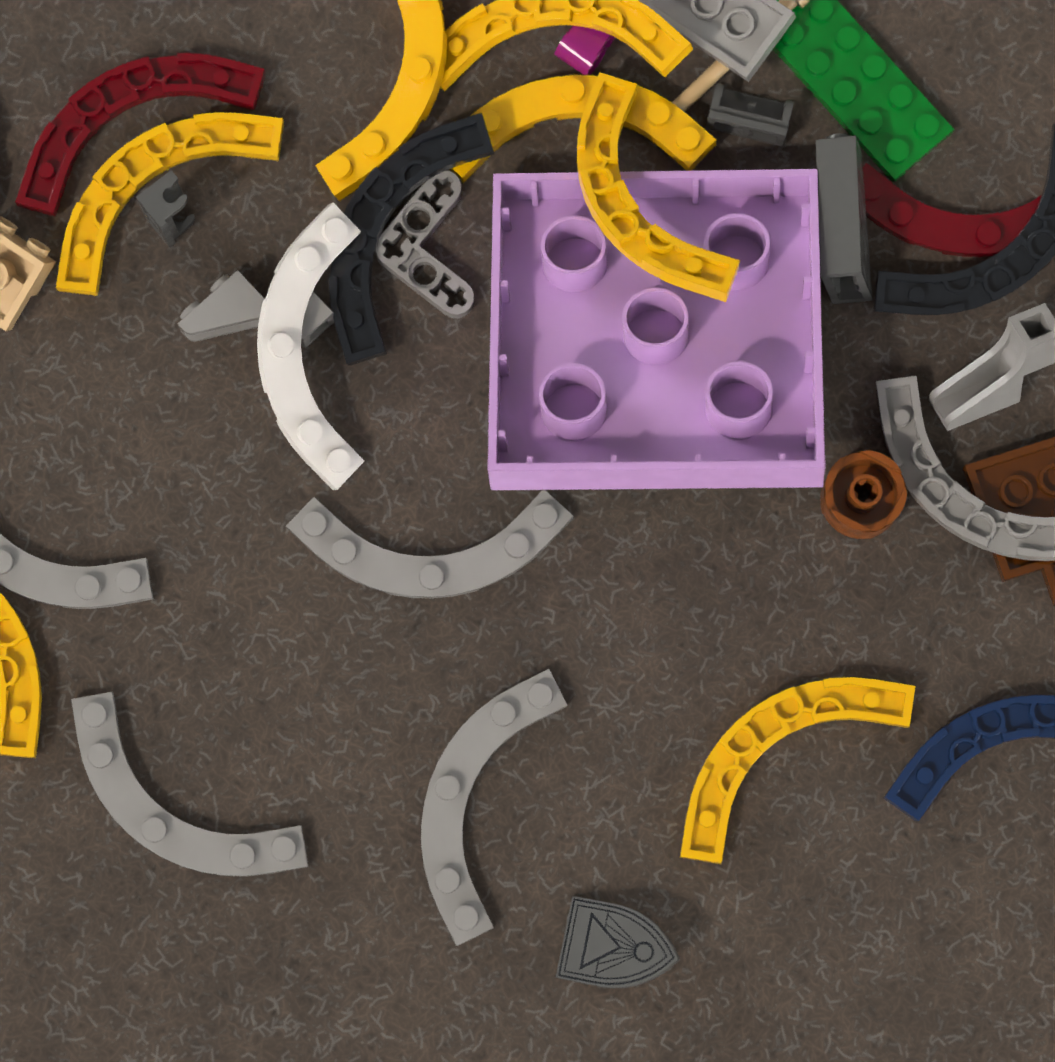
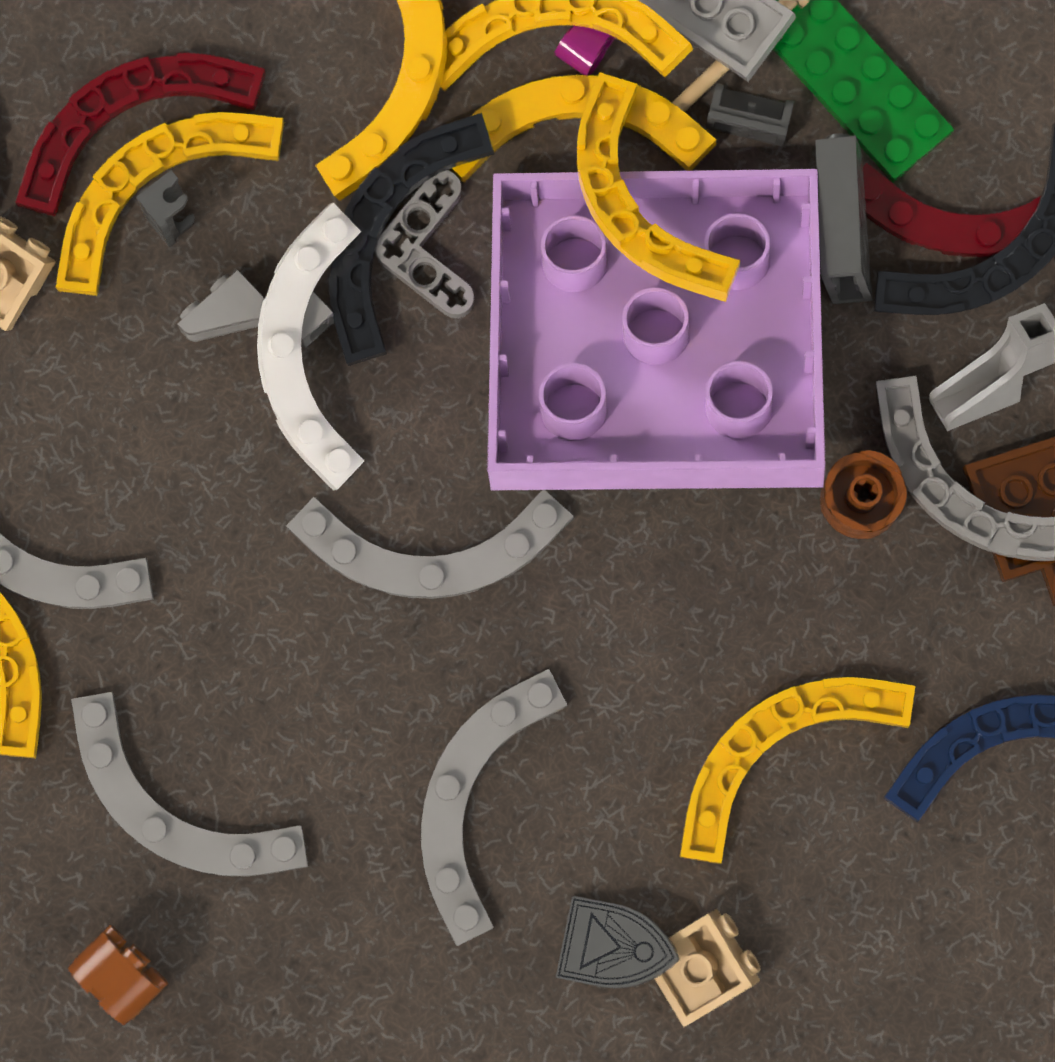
none -> dark orange brick [68,924,169,1025]
none -> tan plate [655,909,761,1027]

